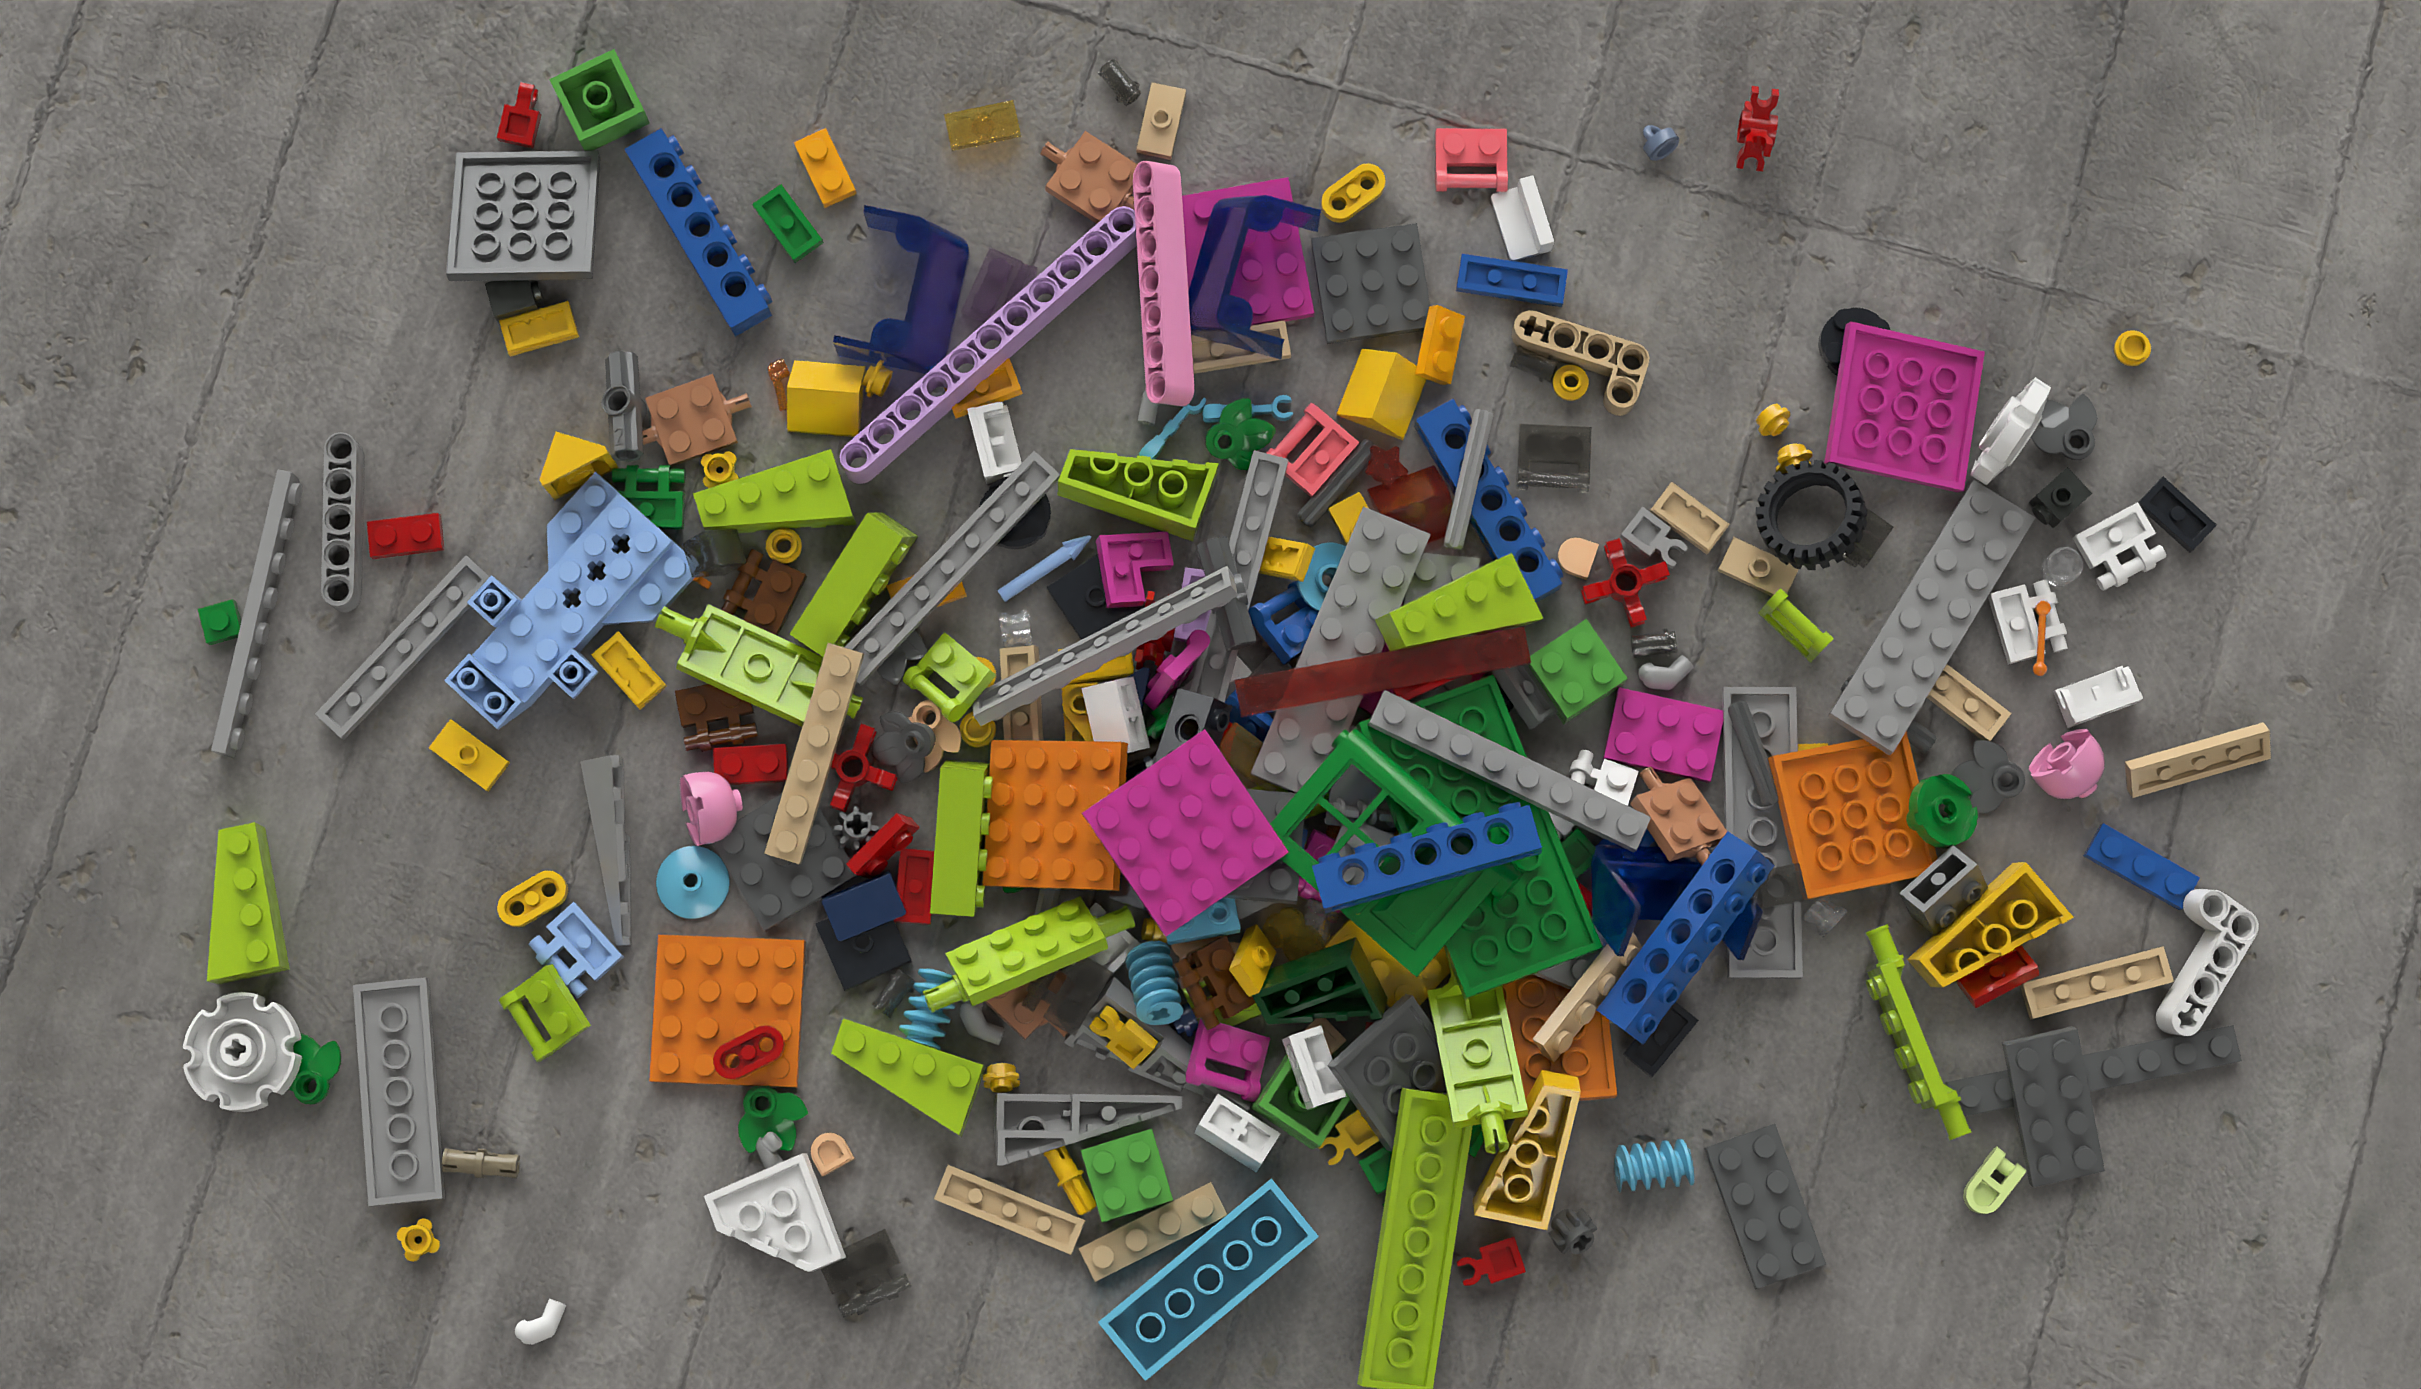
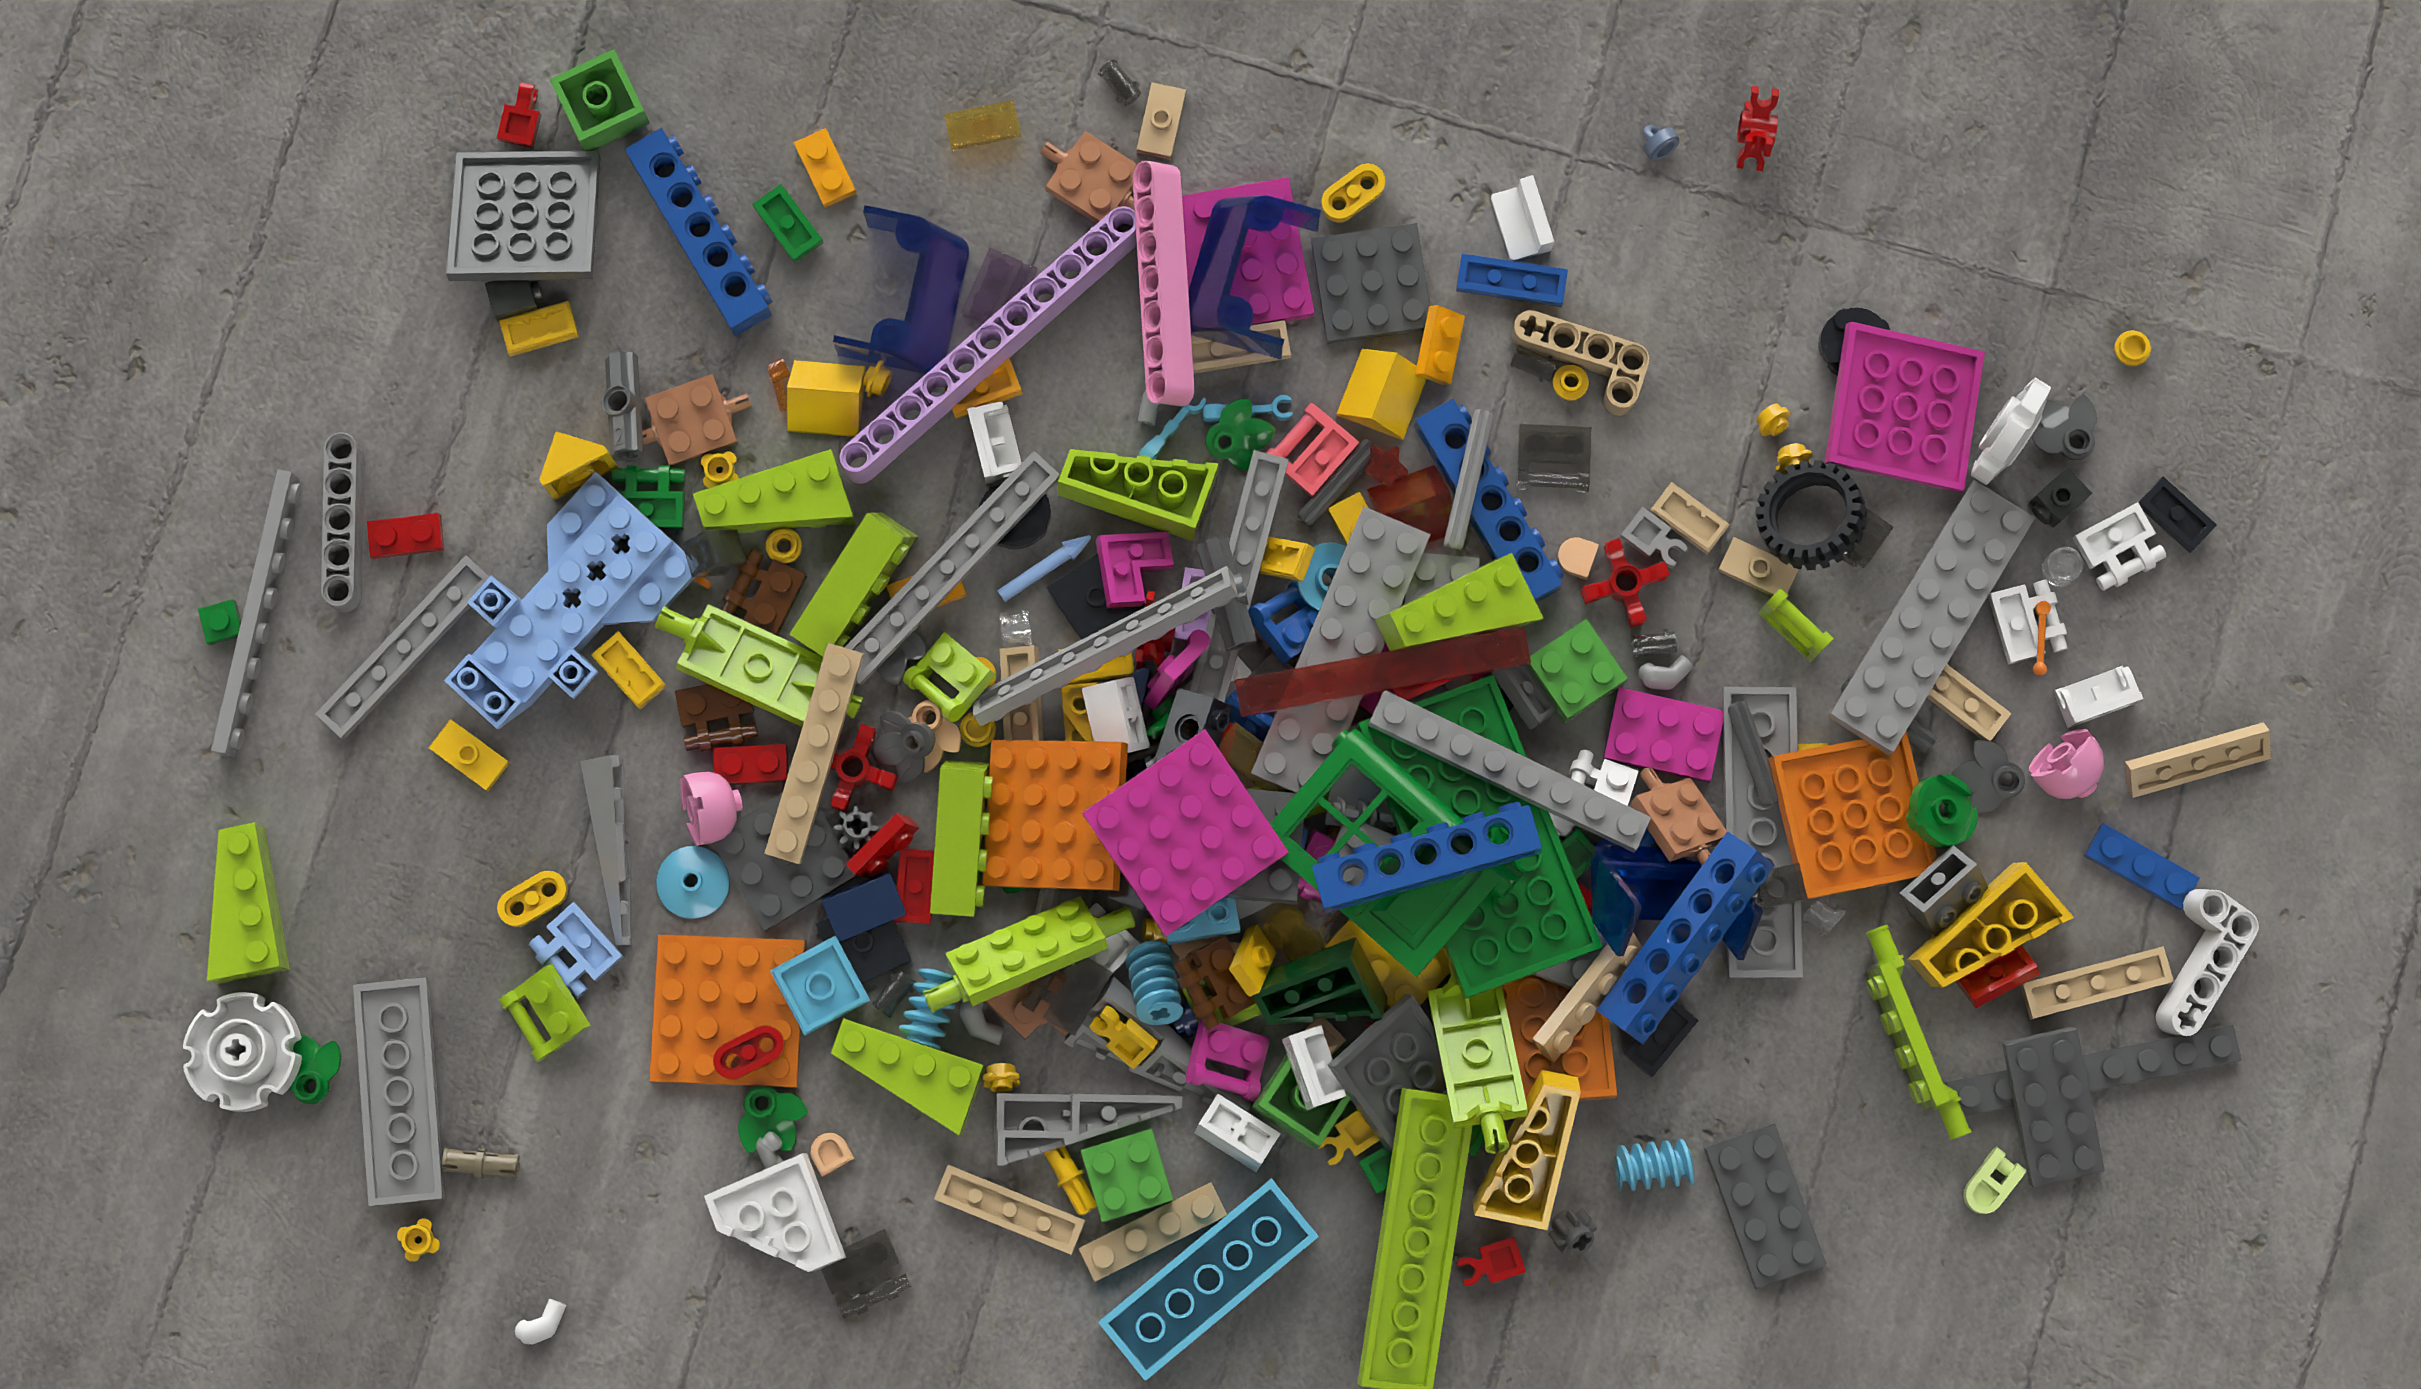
coral plate [1435,128,1508,192] -> none
none -> medium azure plate [770,936,870,1036]

